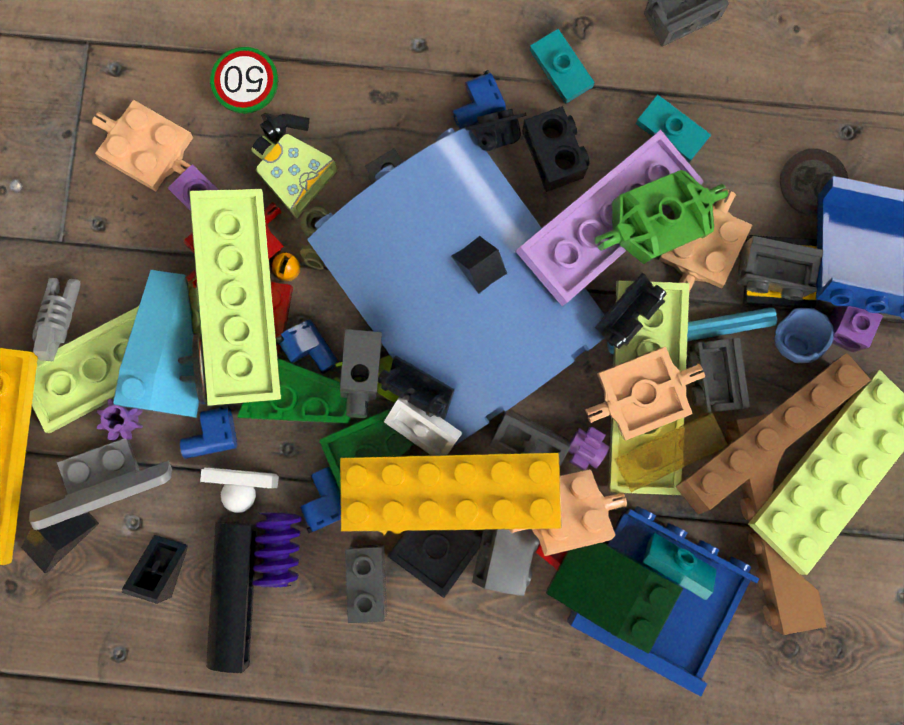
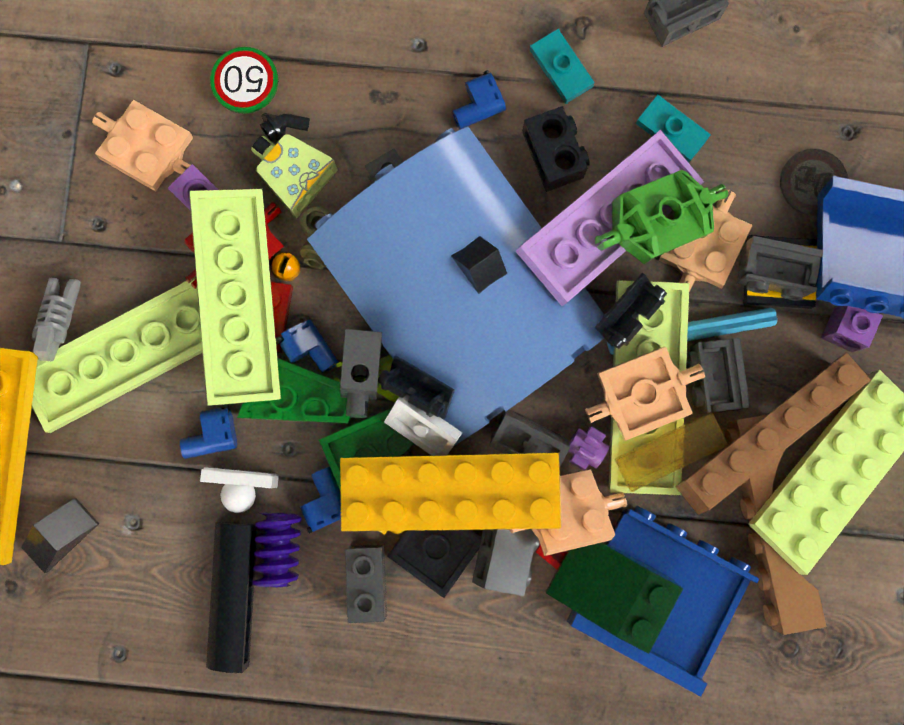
light grey plate [29,439,172,530] -> none
medium lavender gear [97,399,143,440] -> none
medium azure wedge [113,270,202,418] -> none
black slope [122,535,188,604] -> none
clear smoke piece [178,333,207,405] -> none
black hinge [465,109,527,151] -> none
teal plate [643,533,717,600] -> none
medium blue hair [774,308,834,364] -> none

